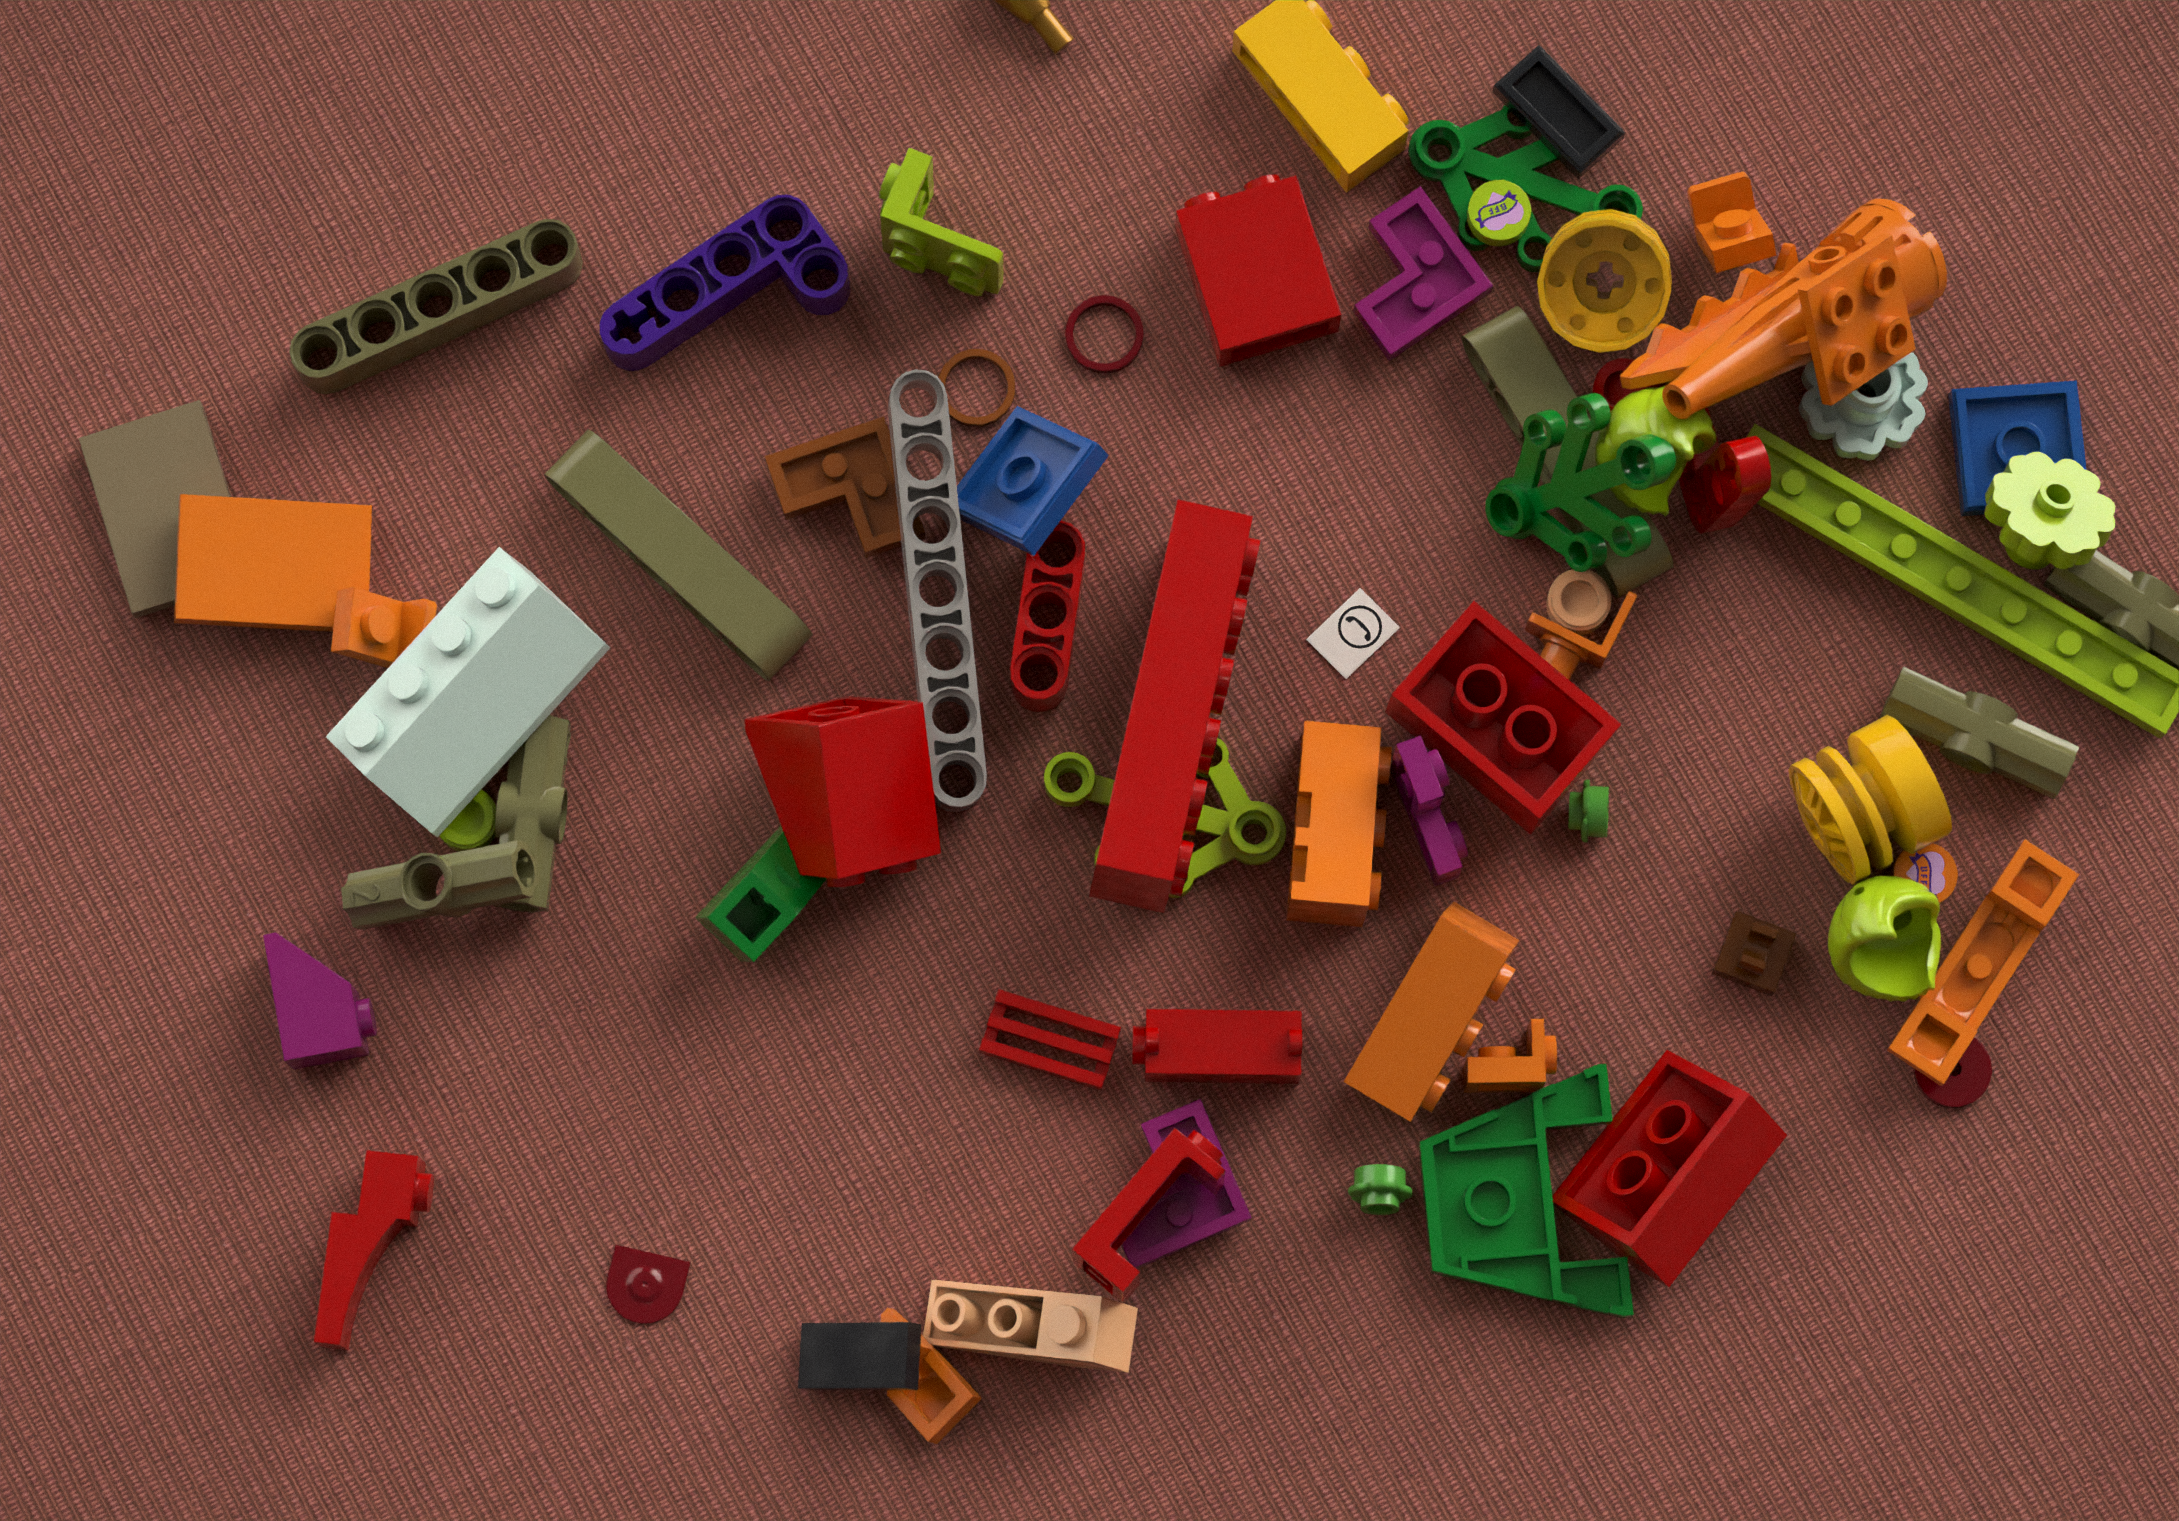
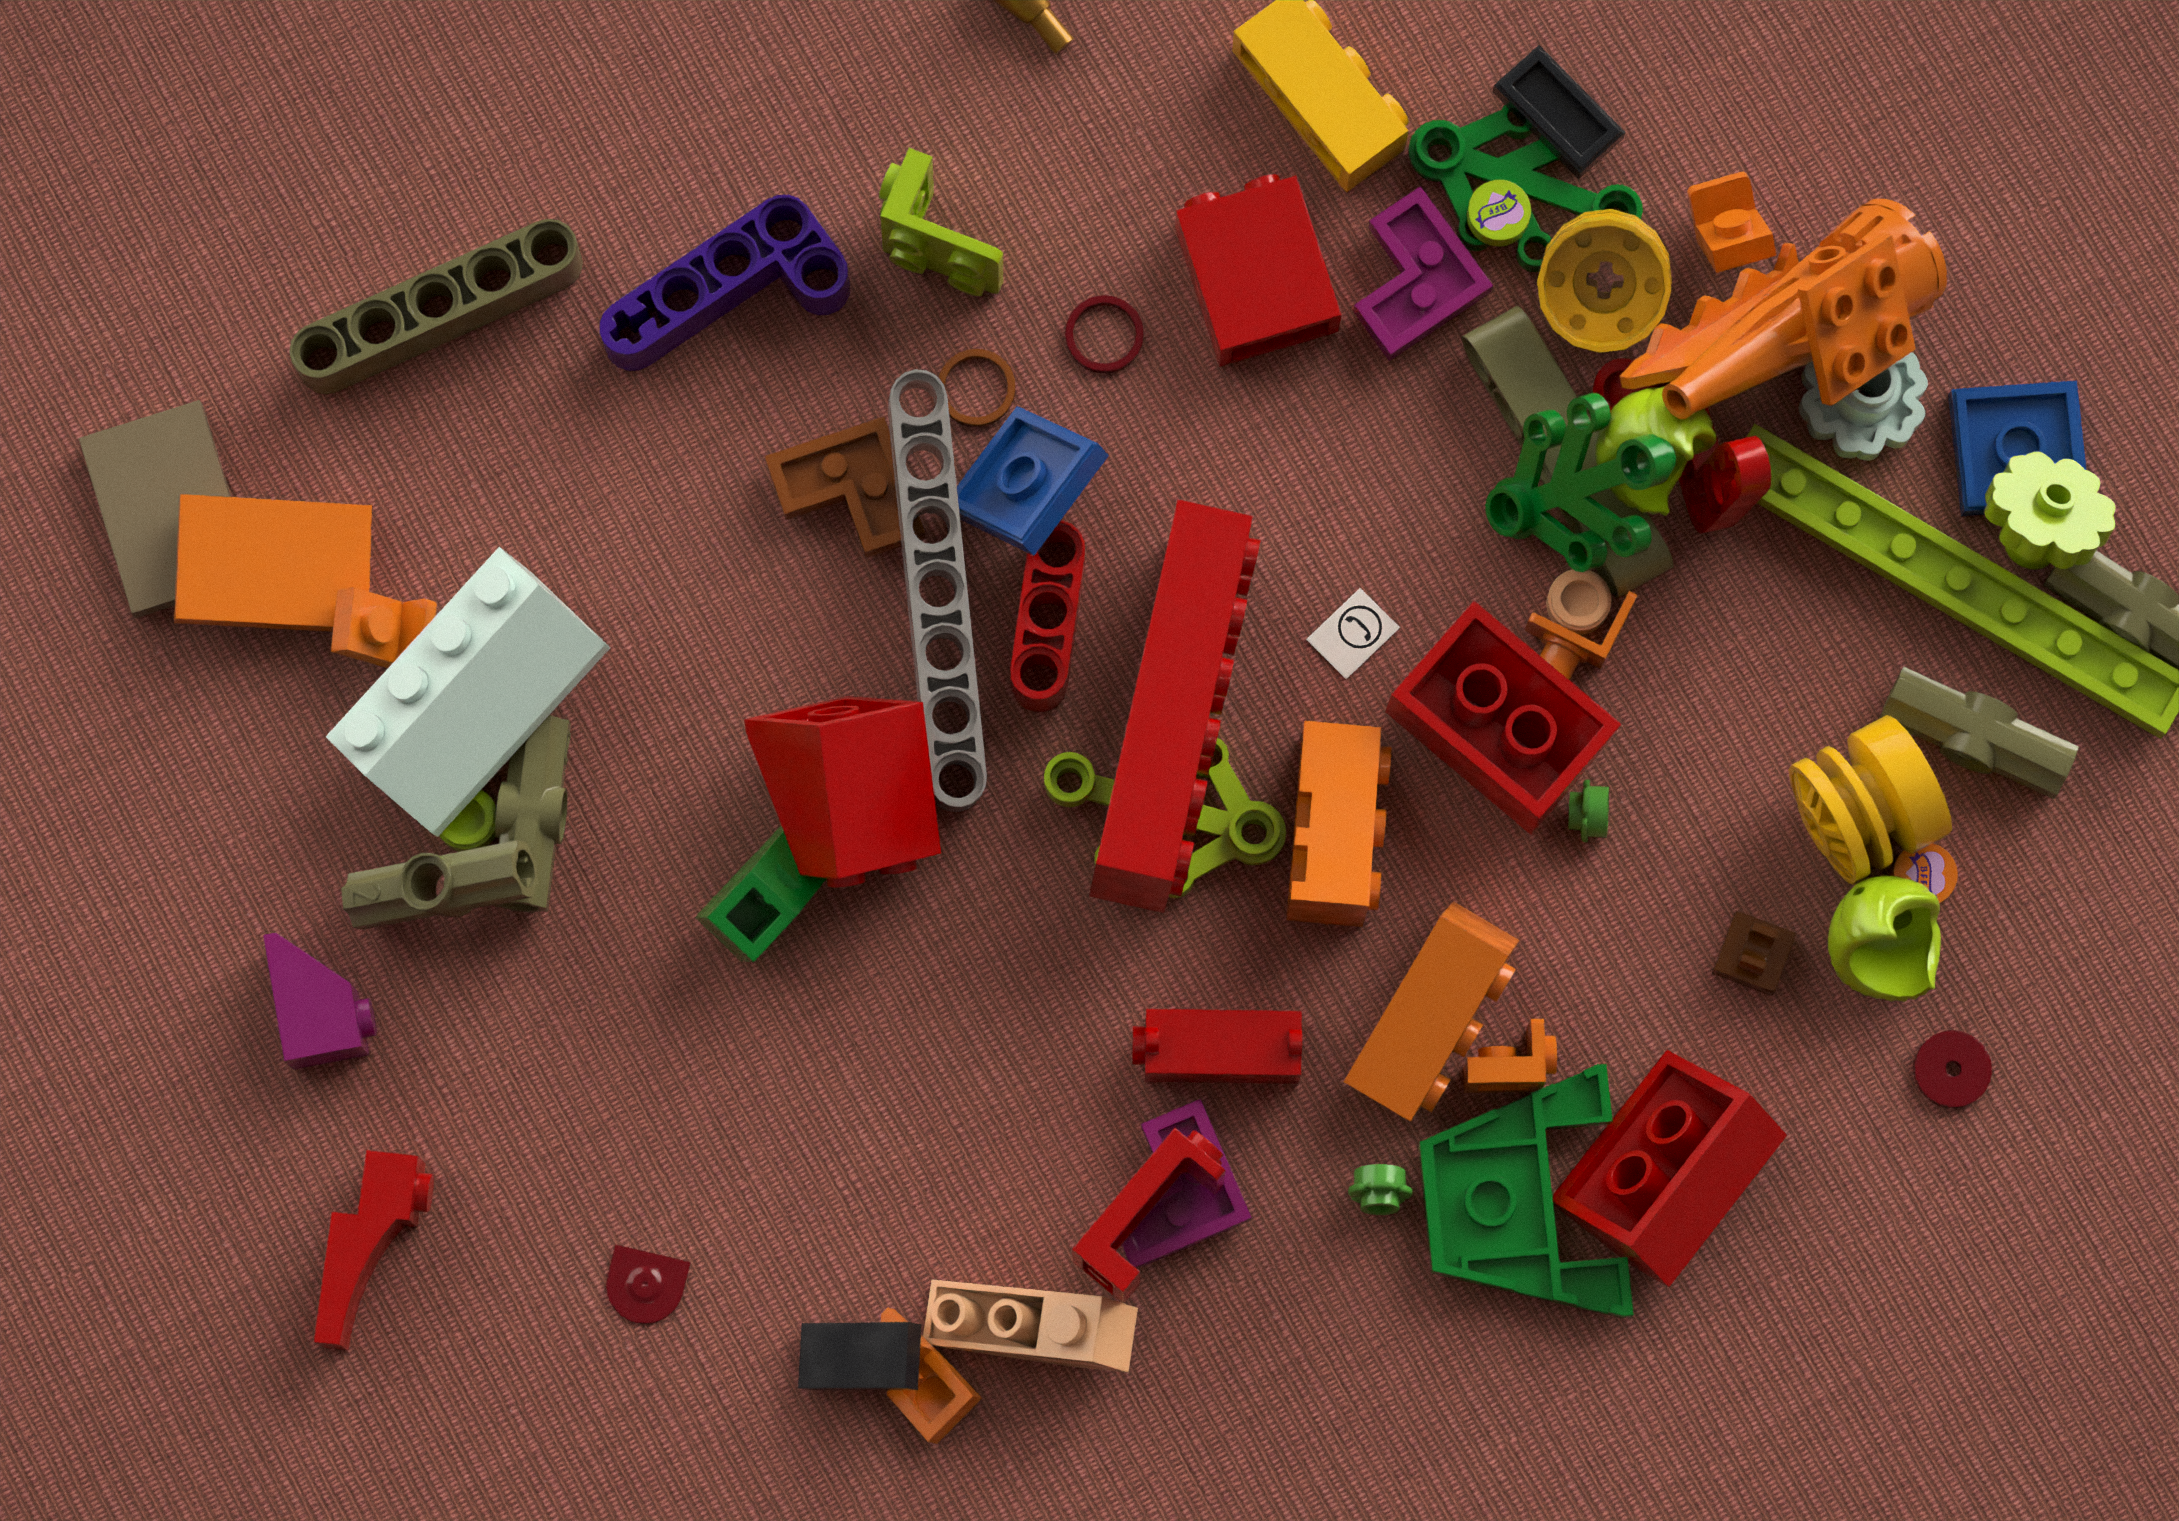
olive beam [544,429,813,681] -> none
red tile [979,989,1121,1091] -> none
magenta plate [1390,735,1468,886] -> none
orange slope [1887,839,2079,1086] -> none

